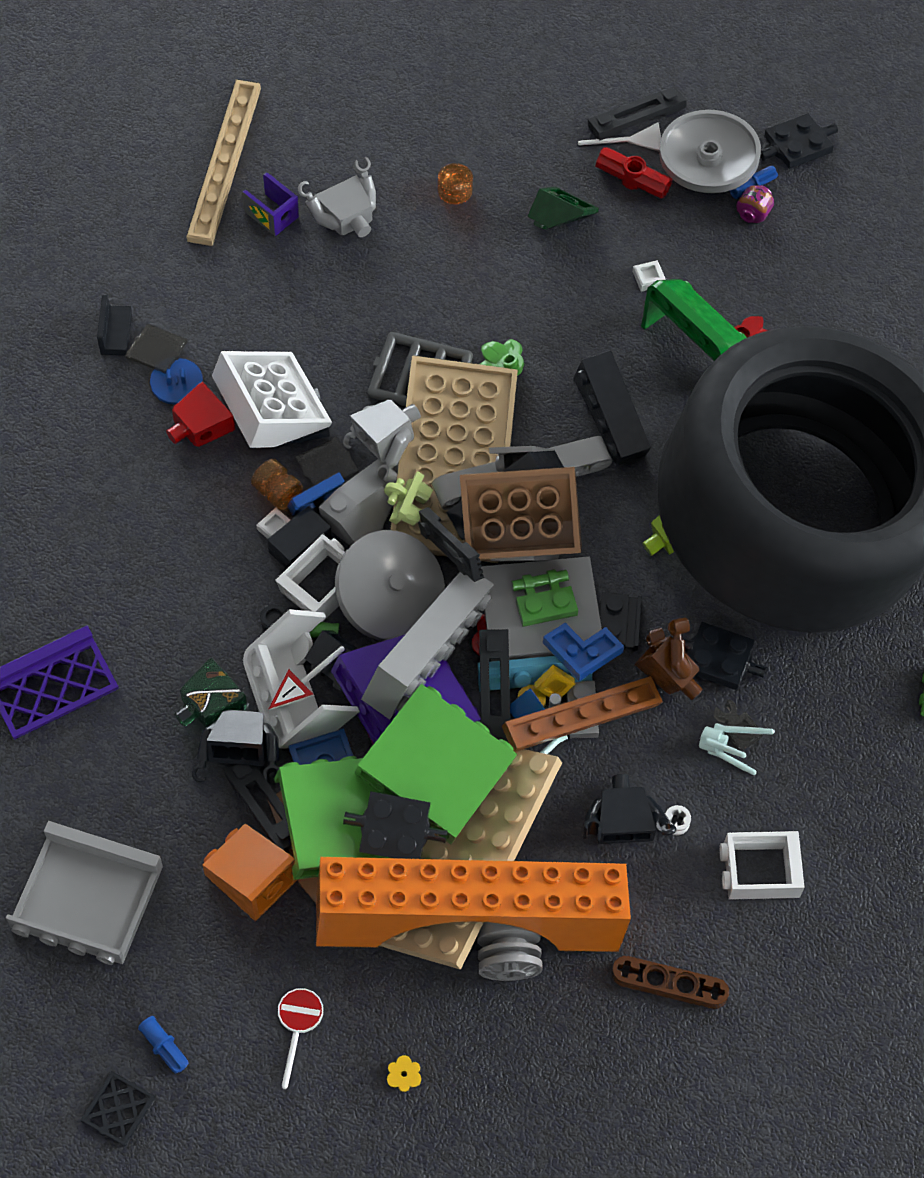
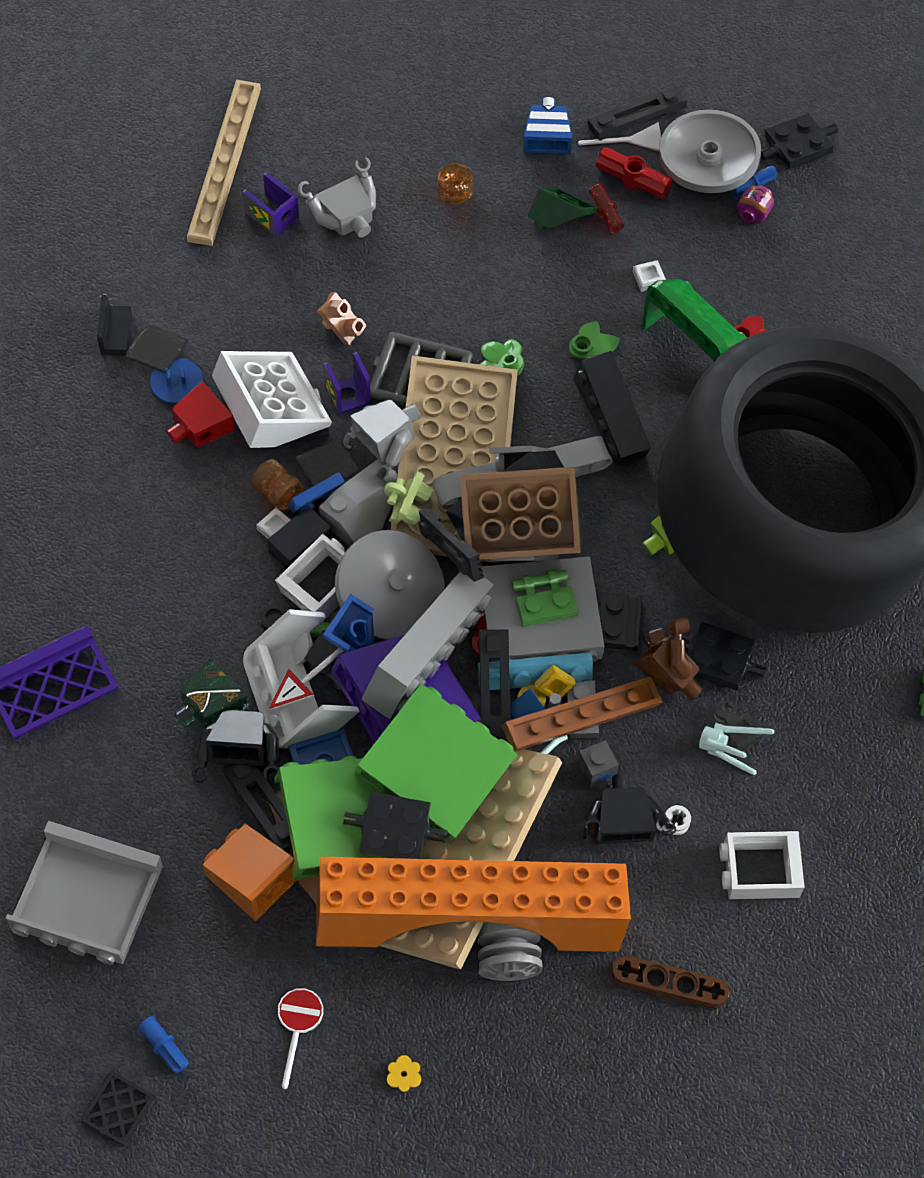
blue plate [543,622,624,681] -> none
none -> nougat hips [317,292,366,345]
none -> blue slope [322,594,374,653]
none -> dark purple piece [324,352,371,415]
none -> blue torso [523,97,572,154]
none -> bright green plate [569,322,620,360]
none -> dark grey brick [577,740,619,789]
none -> clear red pin [589,183,625,234]

